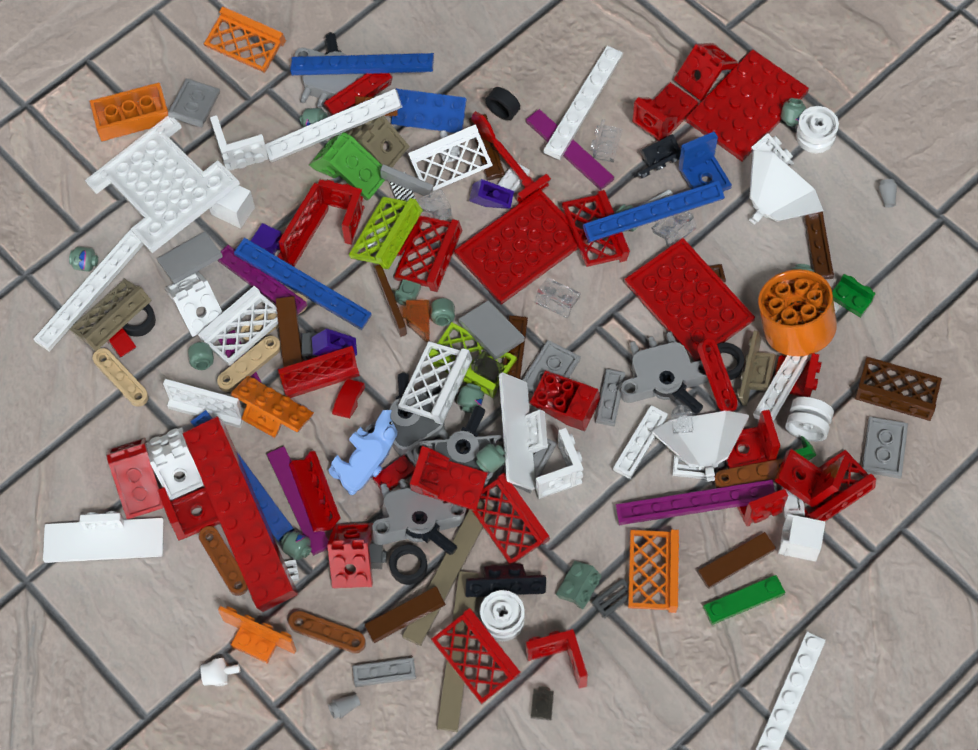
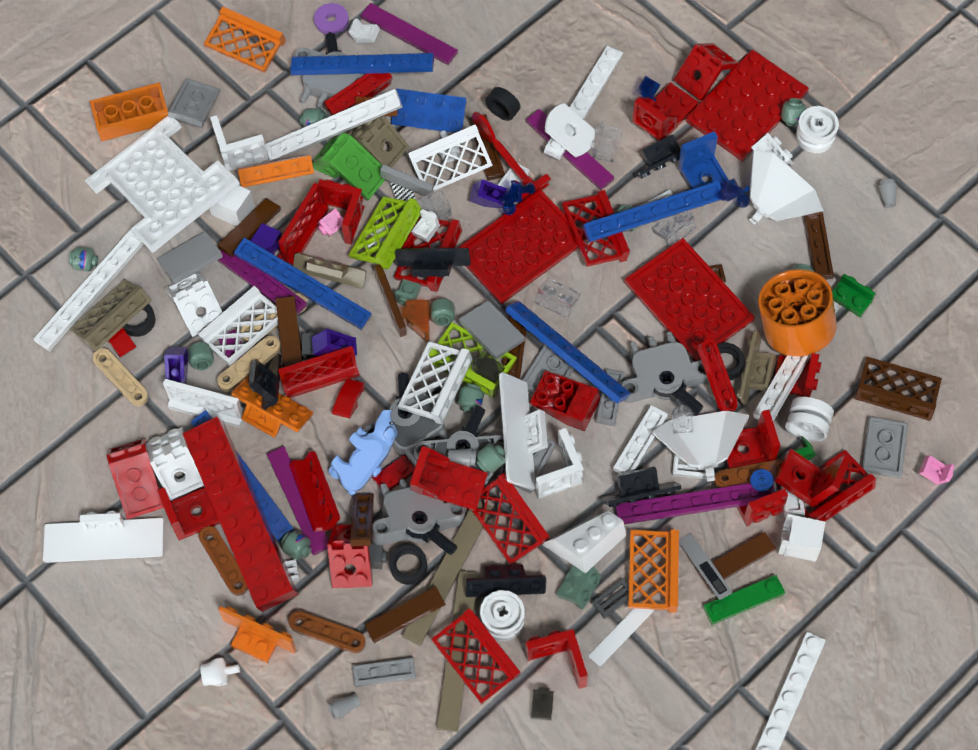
none -> dark purple slope [164,347,188,384]
none -> reddish brown tile [217,198,281,257]
none -> orange fence [238,154,314,188]
none -> black bracket [249,353,282,410]
none -> dark tan bracket [293,252,367,288]
none -> medium lavender tile [314,3,349,35]
none -> bright pink bracket [318,209,344,237]
none -> white bracket [349,19,380,43]
none -> reddish brown tile [350,494,374,546]
none -> magenta tile [361,3,458,65]
none -> black bracket [395,248,471,278]
none -> white bracket [412,209,440,242]
none -> light grey cone [448,448,477,467]
none -> clear blue piece [498,180,535,215]
none -> blue plate [506,301,631,404]
none -> white wedge [543,511,626,573]
none -> white piece [545,103,595,157]
none -> white sticker [589,600,654,666]
none -> black bracket [601,467,682,507]
none -> clear blue piece [633,76,660,108]
none -> light grey sticker [679,533,732,600]
none -> clear blue piece [718,178,750,208]
none -> blue piece [750,469,774,492]
none -> bright pink bracket [919,455,955,485]

